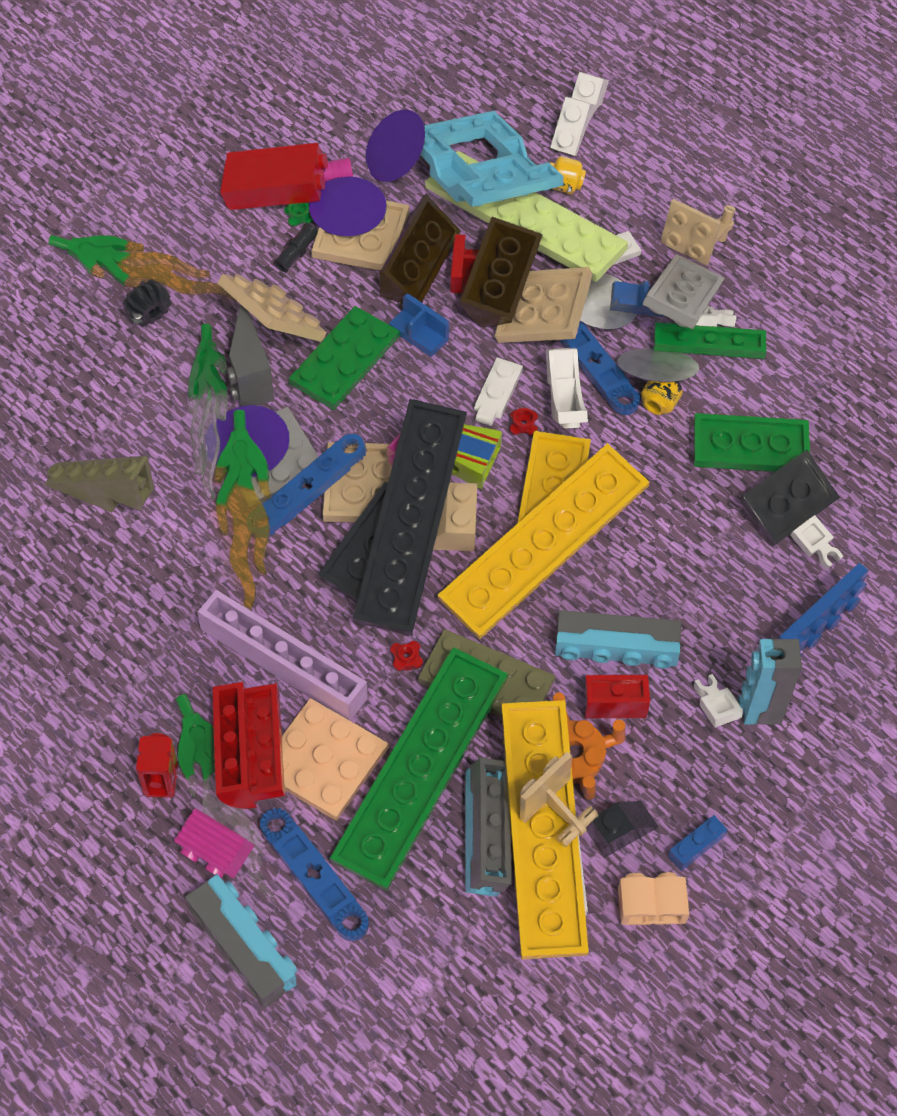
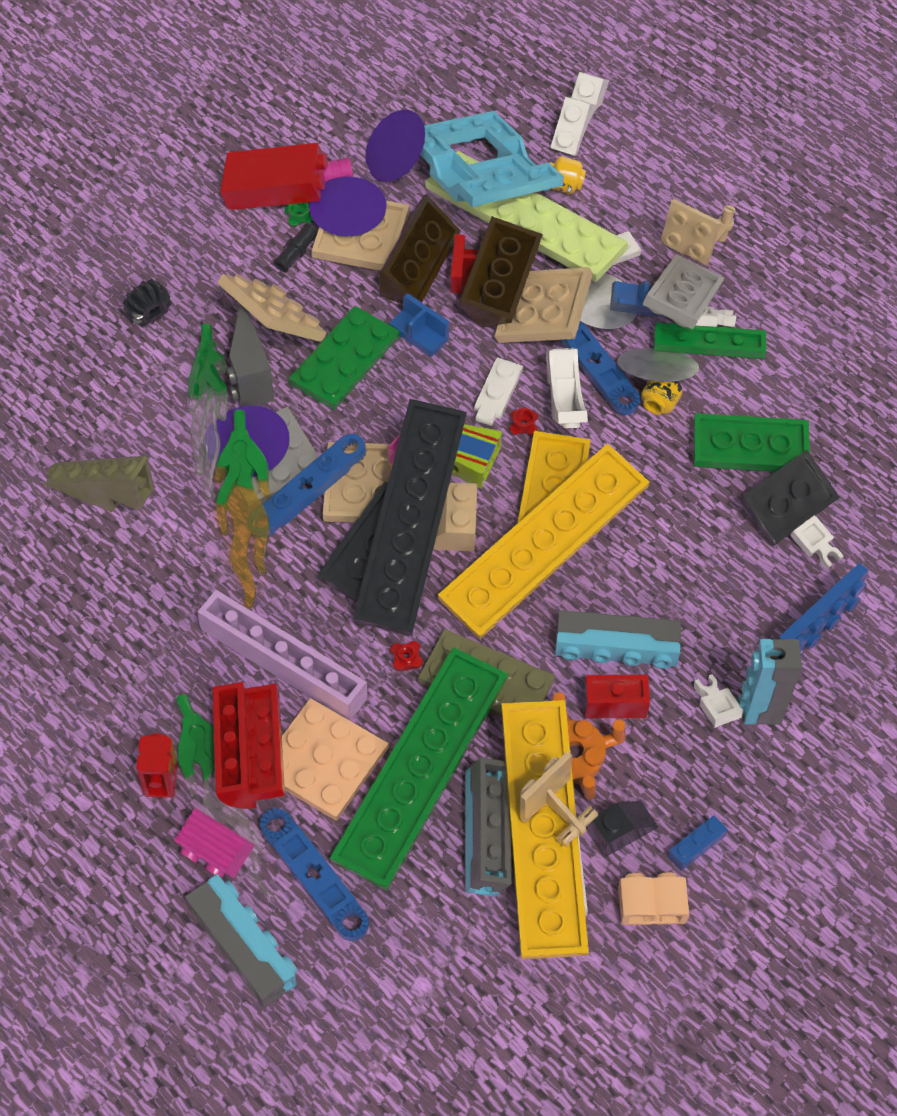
piece [48,235,237,302] -> none

